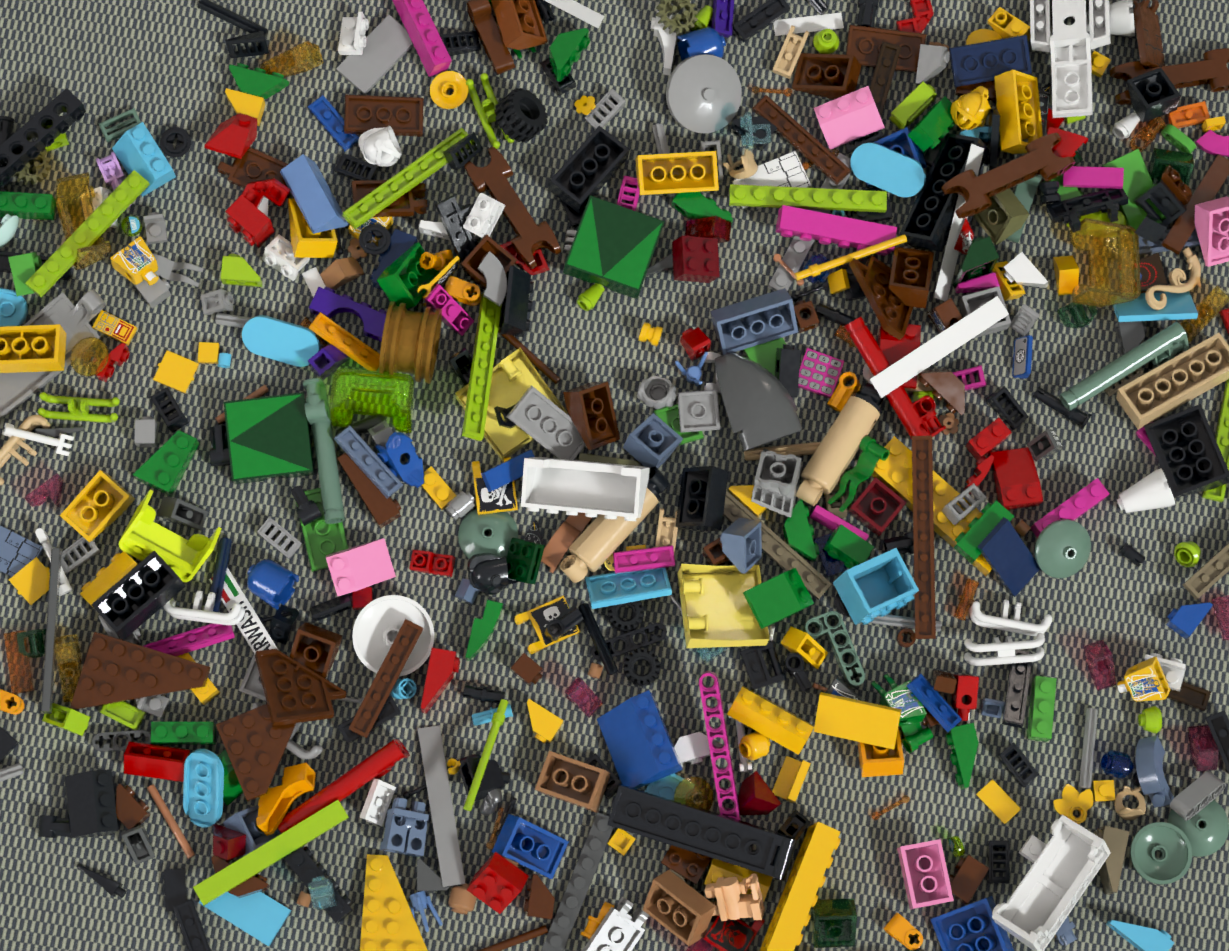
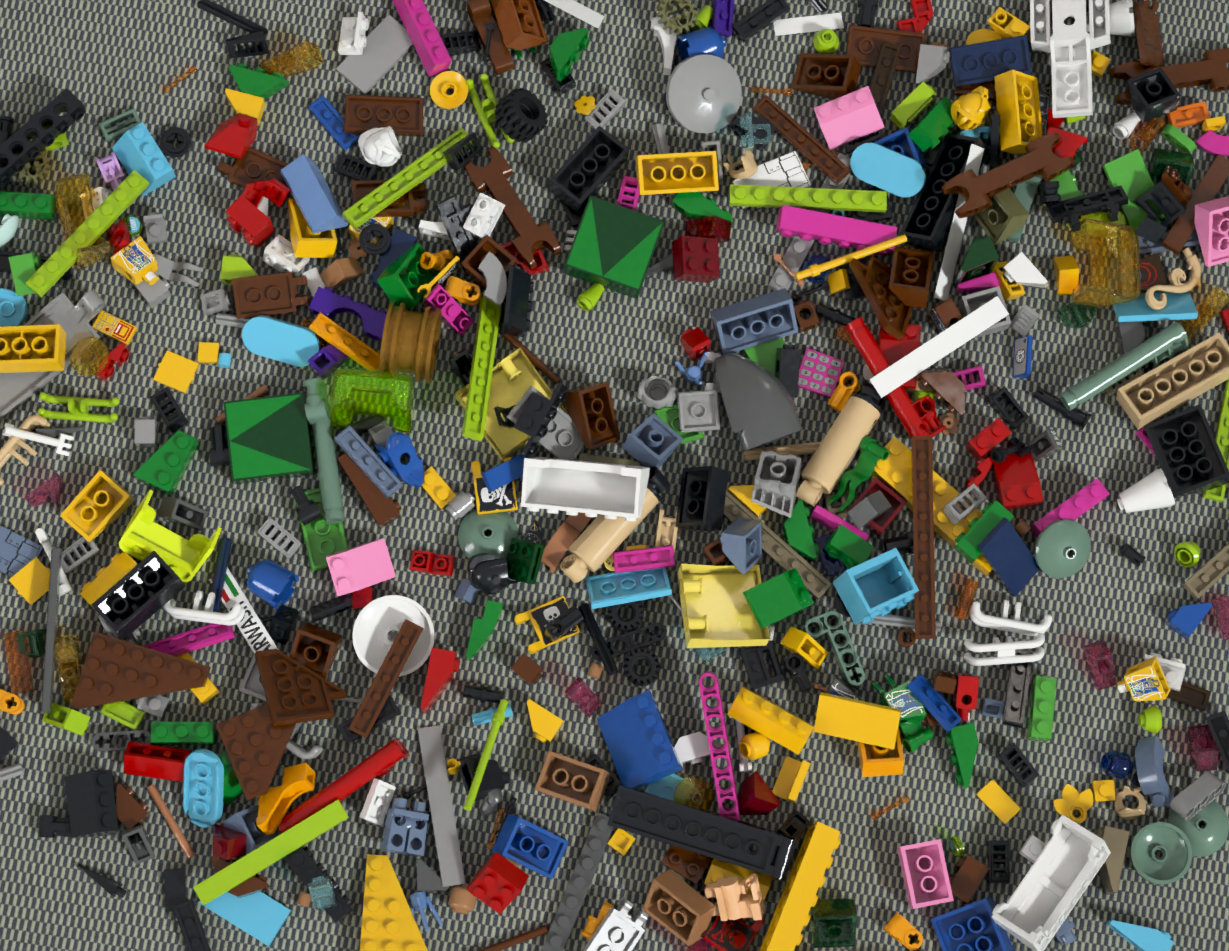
medium azure wheel [390,678,417,699] -> none
reddish brown slope [524,874,555,920] -> none
yellow wheel [638,322,663,347] -> none
tan hinge [772,25,810,79] -> none
red sticker [954,218,974,255] -> none
dark pink tile [1063,166,1124,189] -> none
light grey axle [1079,708,1098,789] -> none
none -> red slope [107,219,130,255]
none -> clear orange hinge [162,66,197,93]
none -> reddish brown tile [232,271,310,319]
none -> black hinge [482,23,494,62]
none -> black bracket [514,383,567,458]
none -> dark grey slope [847,490,892,529]
none -> black hinge [990,437,1031,463]

